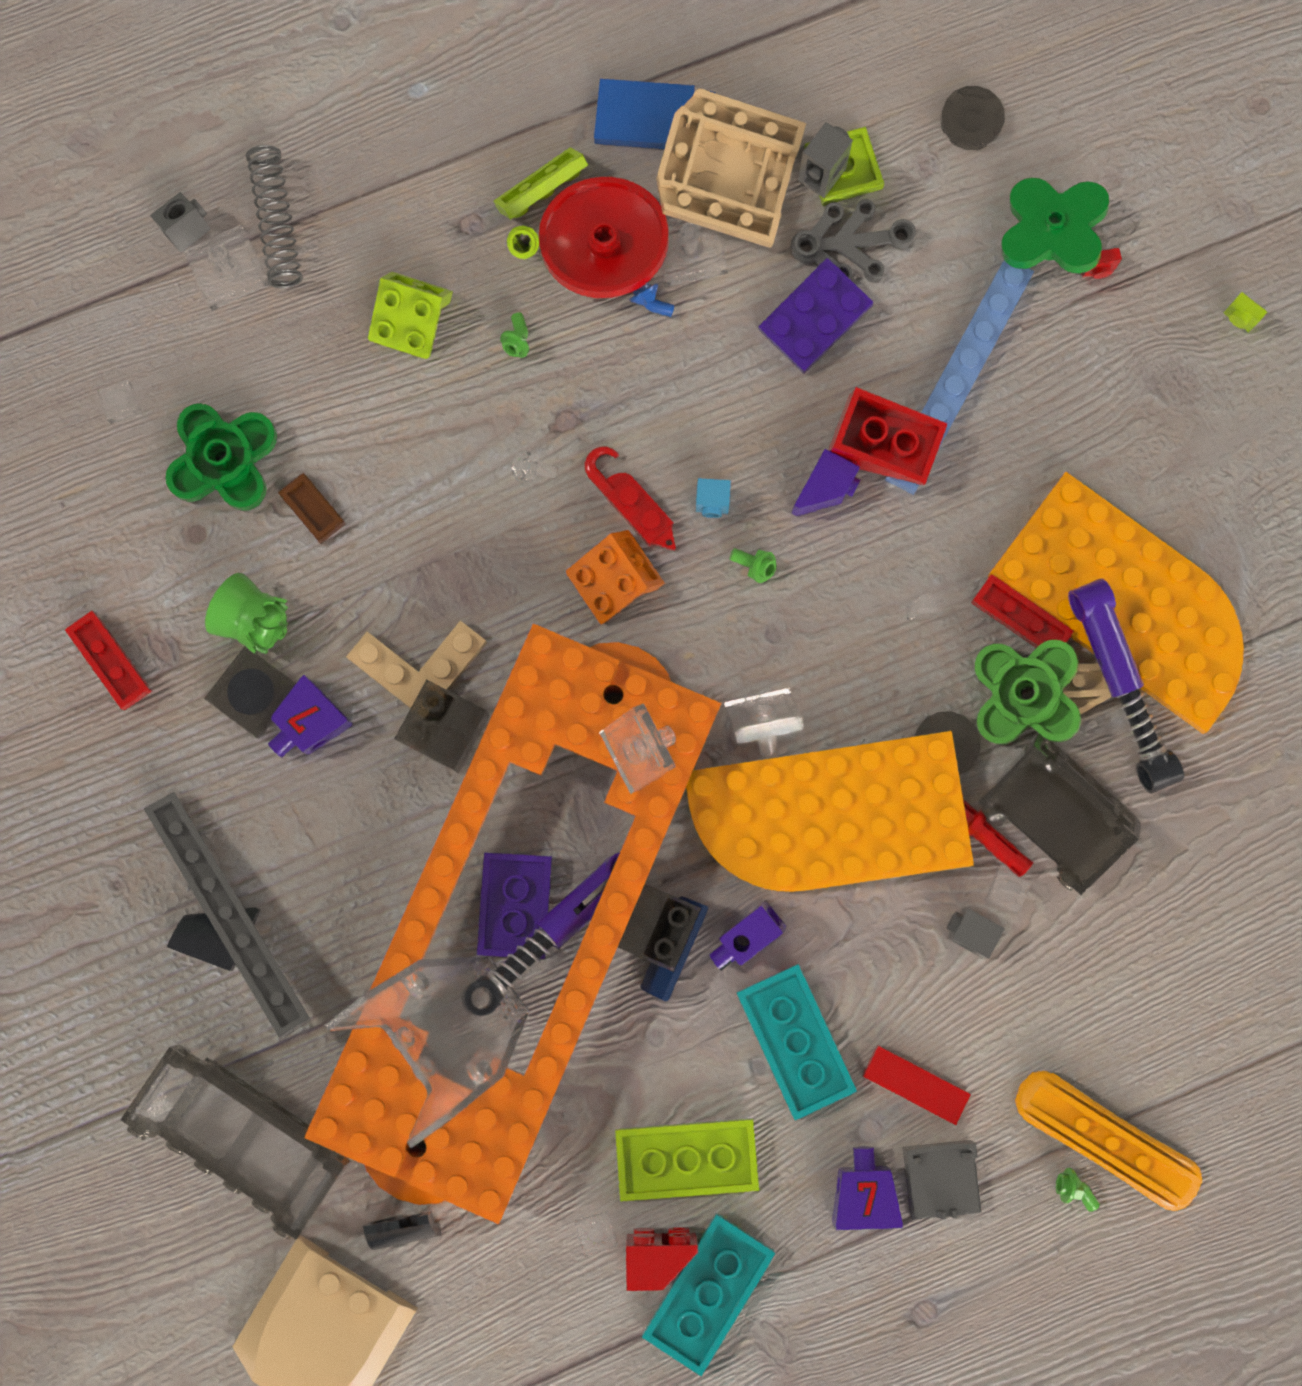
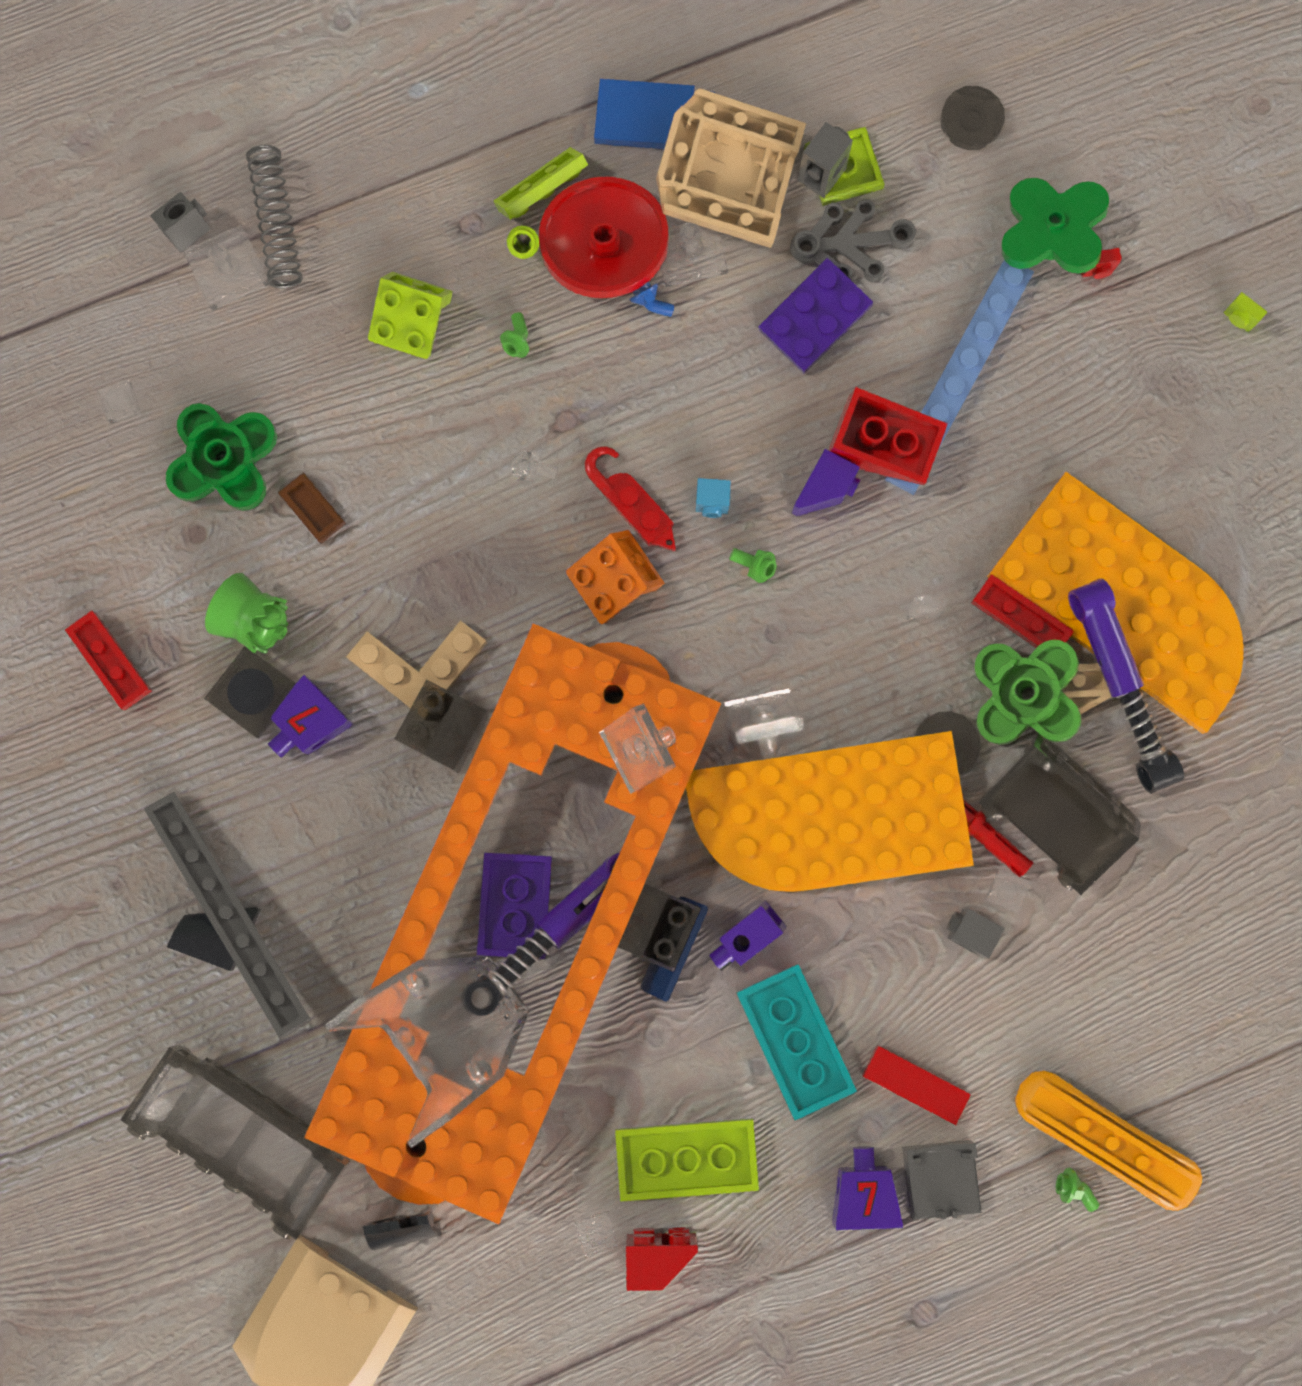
teal plate [642,1213,776,1377] -> none

